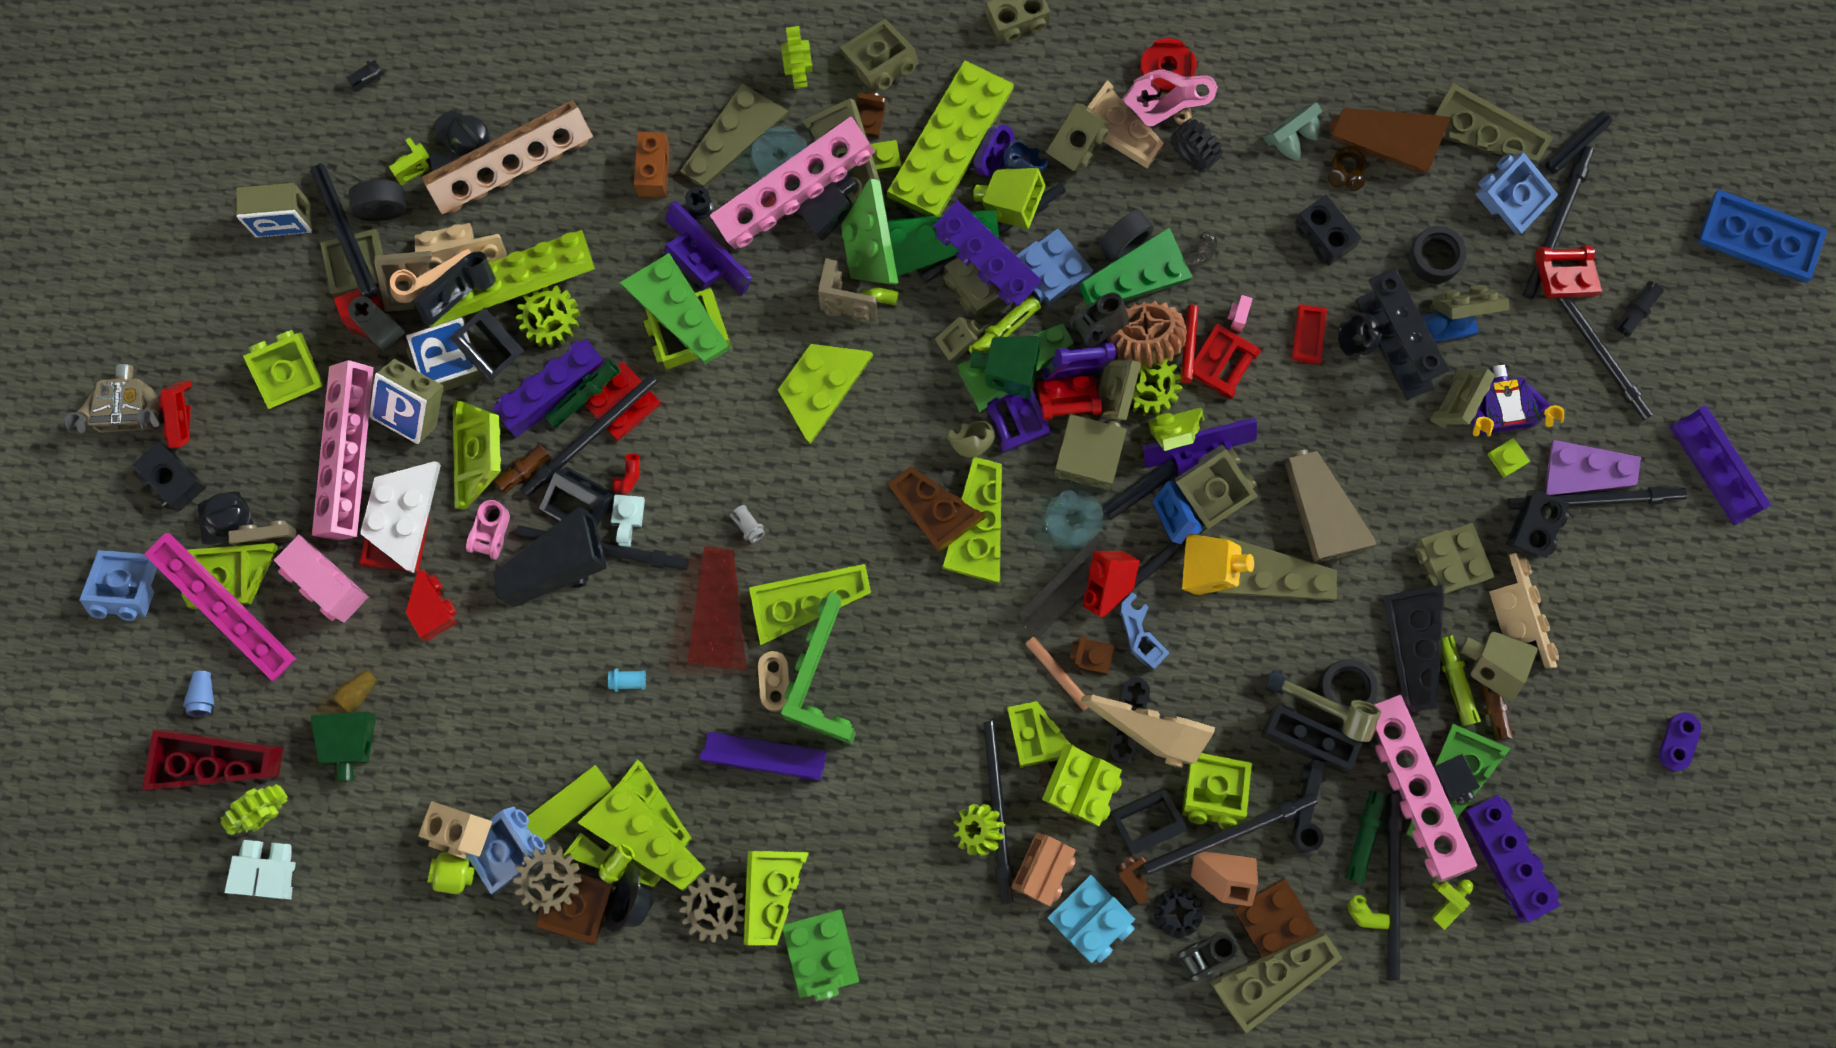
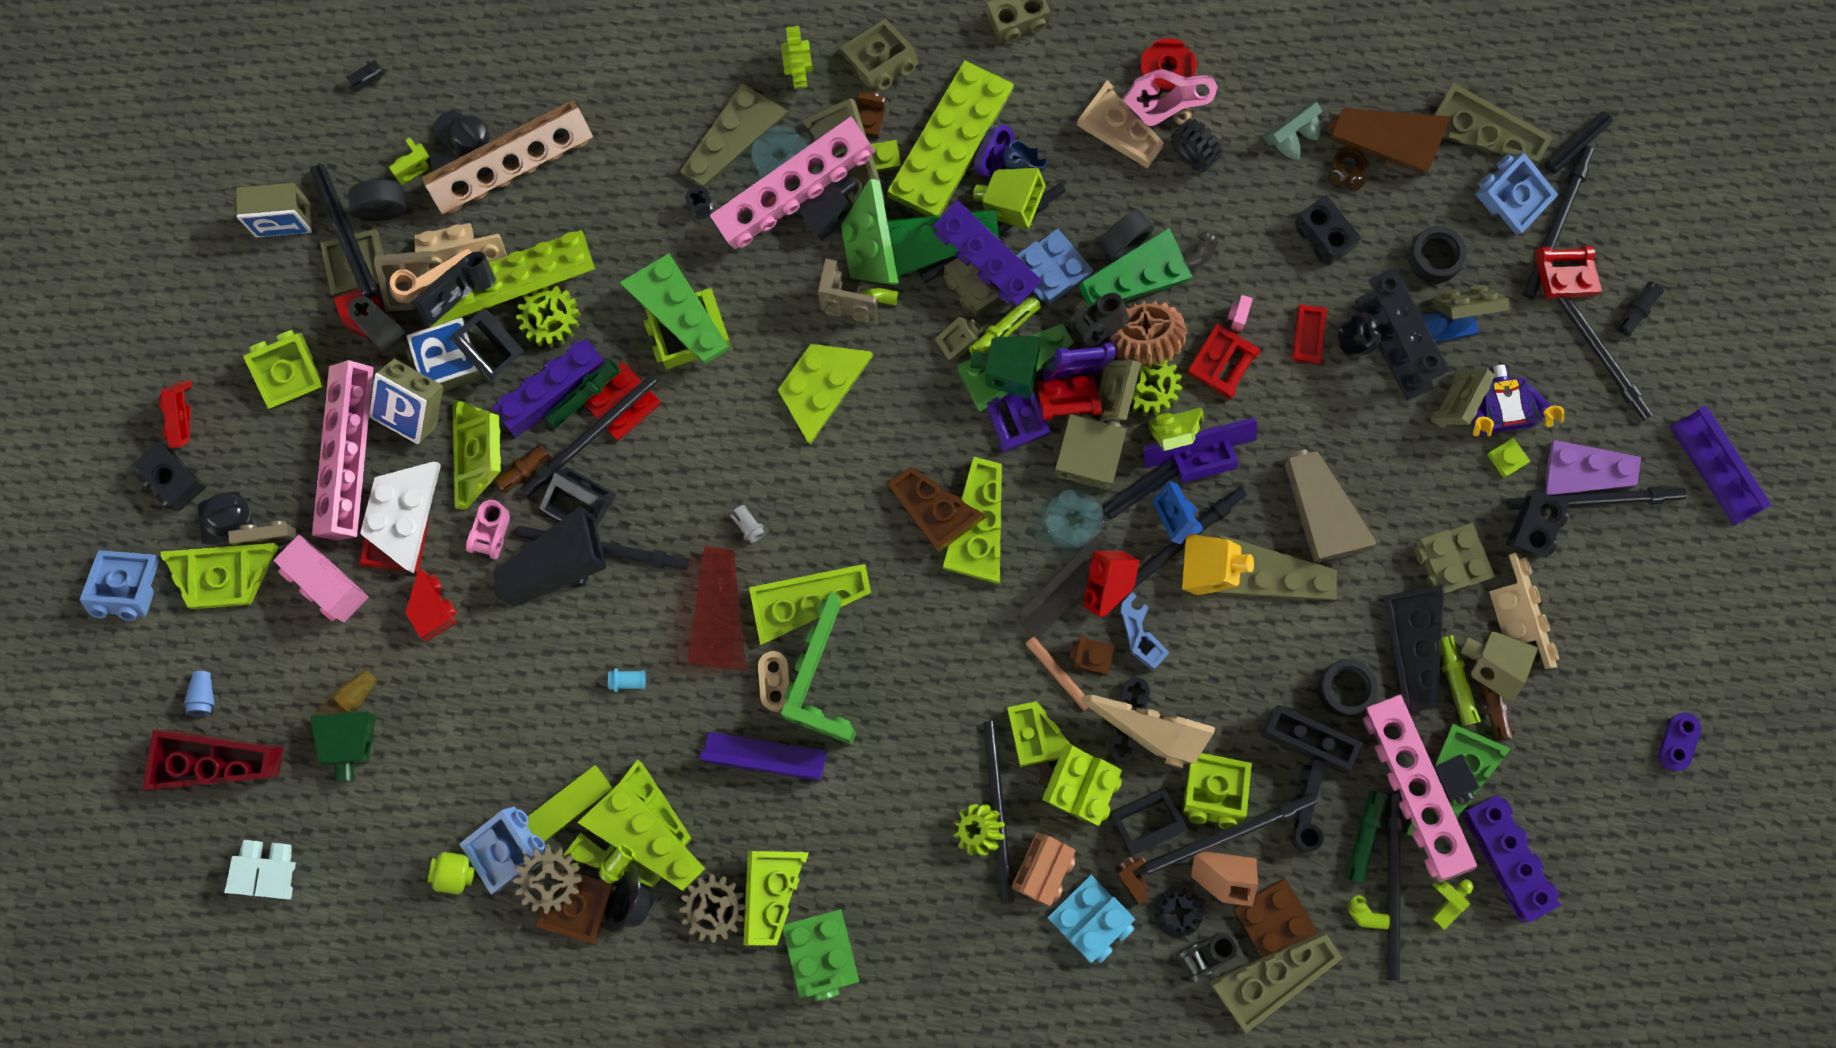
torso [63,364,161,433] -> none
dark pink plate [144,533,297,682] -> none
lime gear [220,784,288,835] -> none
tan brick [418,801,492,859] -> none
light aqua plate [611,495,645,547] -> none
red arm [612,453,640,495] -> none
dark orange brick [634,132,670,198] -> none
dark purple bracket [664,201,752,295] -> none
olive hair [947,421,995,458] -> none
olive brick [1046,103,1110,171] -> none
olive plate [1174,444,1258,529] -> none
red bar [1180,304,1199,384] -> none
olive piece [1265,669,1381,742] -> none
blue plate [1697,189,1828,283] -> none

